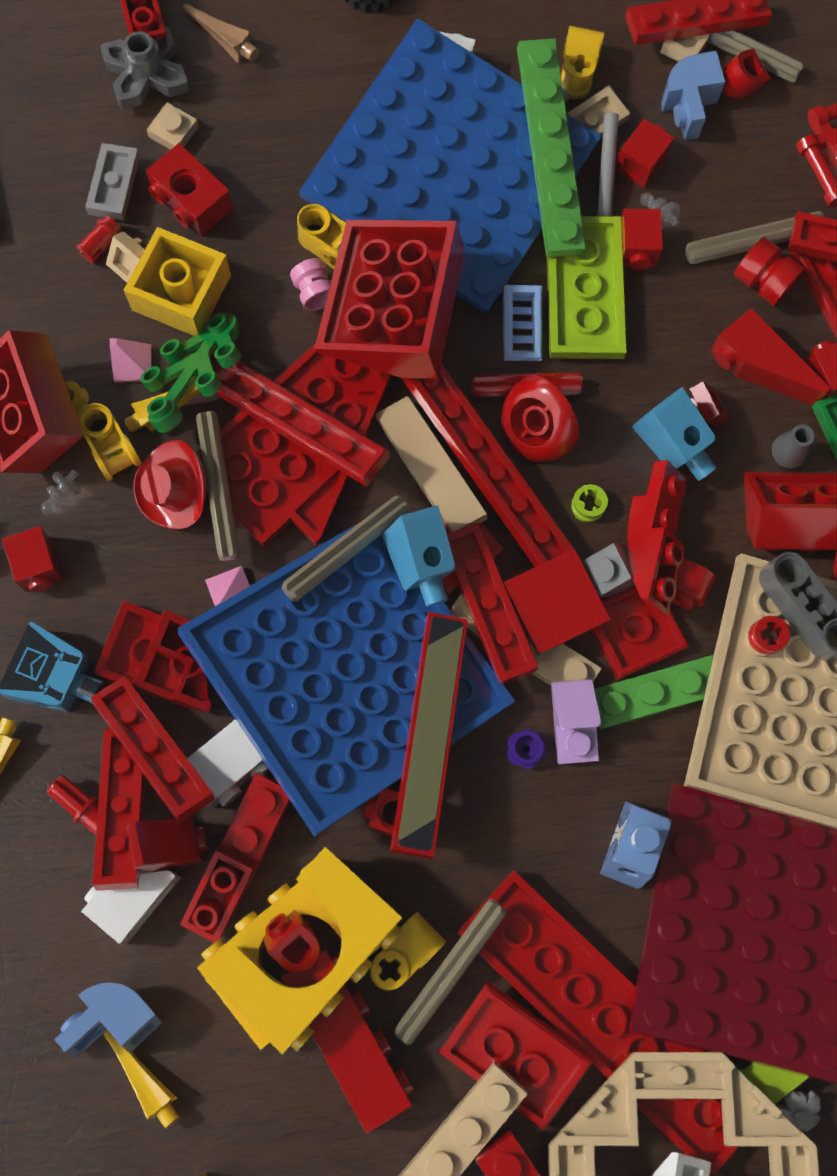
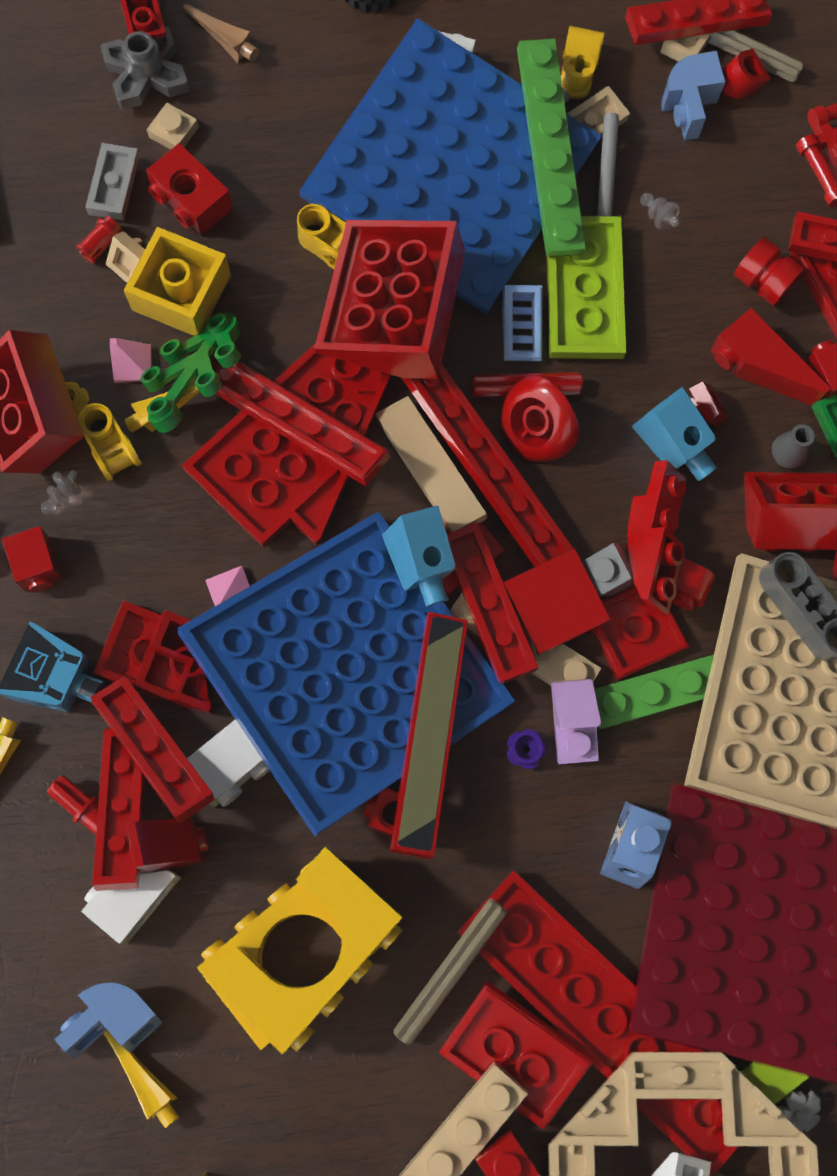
red hat [133,440,207,529] -> none
red slope [180,771,290,943] -> none
dark tan axle [196,411,240,561] -> none
red plate [263,909,320,972] -> none
red brick [281,950,415,1134] -> none
dark tan axle [282,495,409,601] -> none
bright pink wheel [290,258,331,311] -> none
yellow piece [370,912,447,991] -> none
lime bush [571,484,608,523] -> none
red brick [615,119,674,188] -> none
red brick [621,209,663,270] -> none
dark tan axle [685,211,824,264] -> none
red bush [748,615,790,655] -> none

